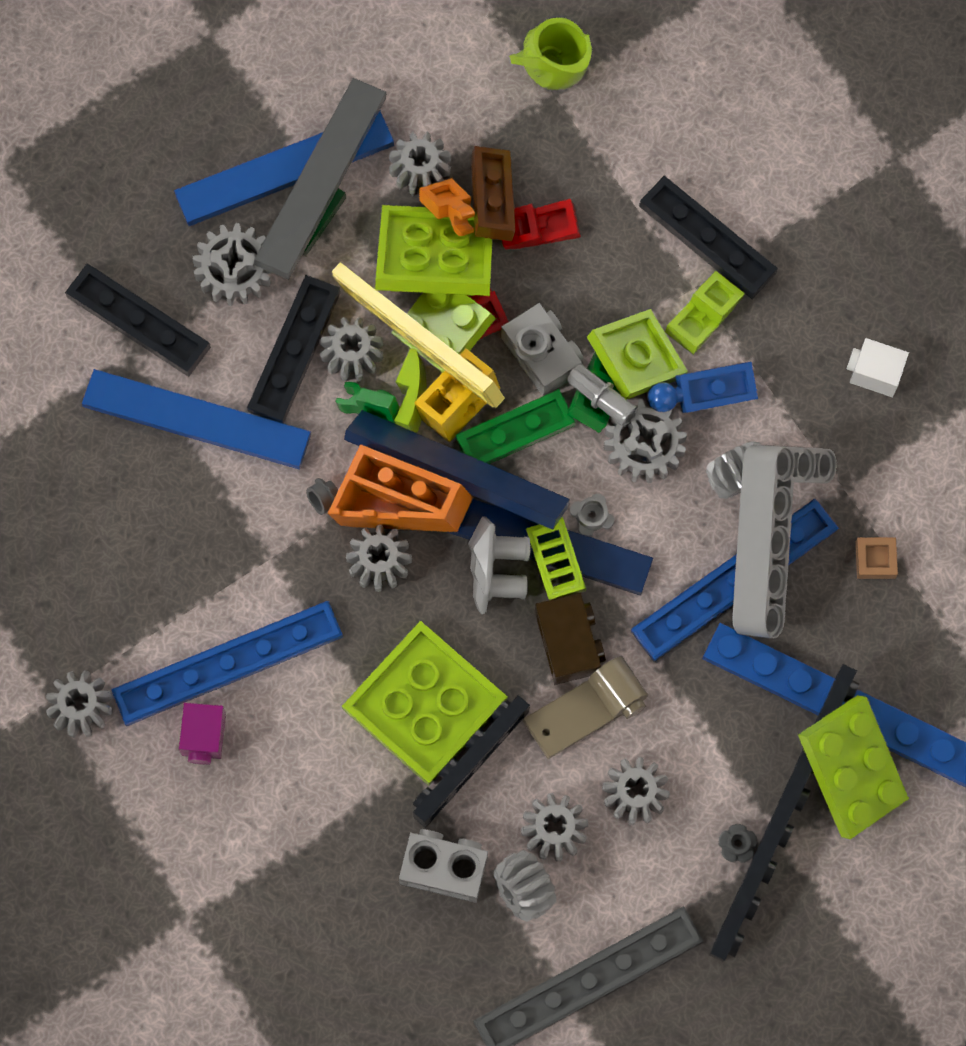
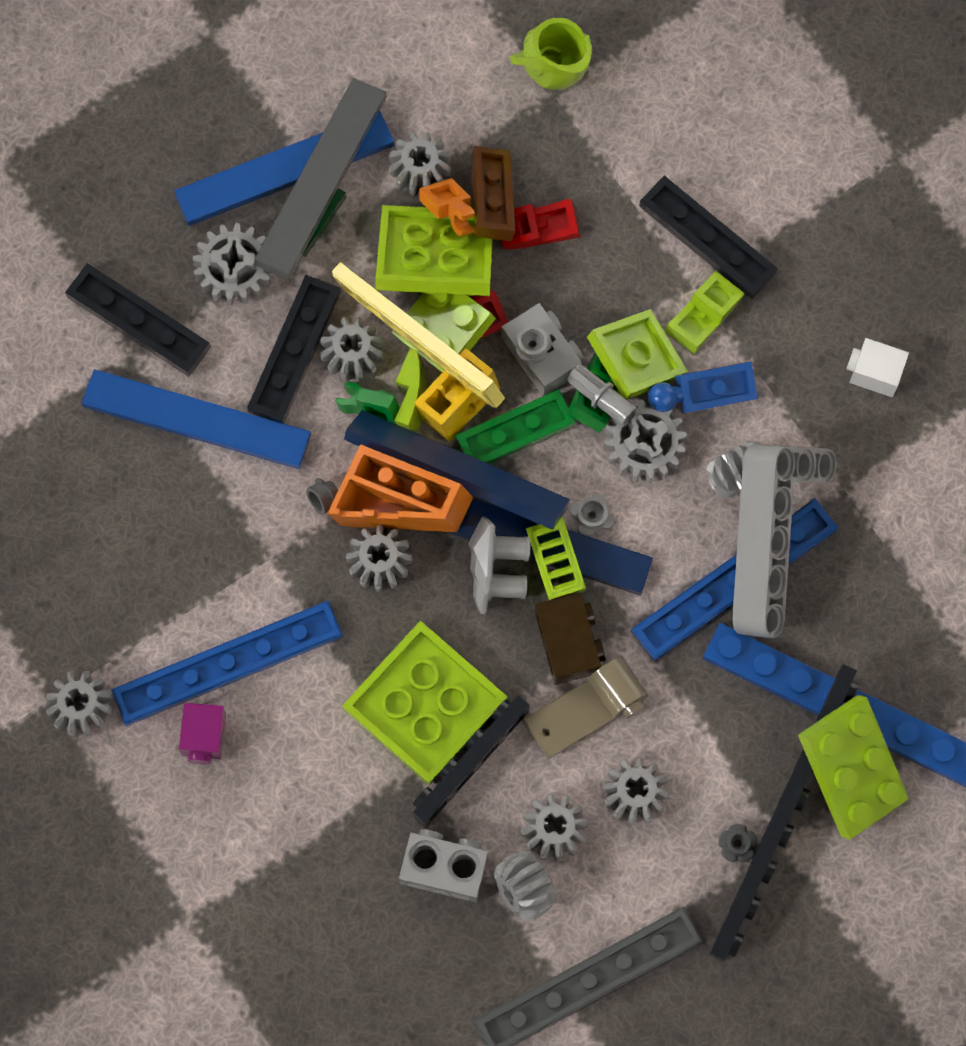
medium nougat plate [856,537,898,579] -> none

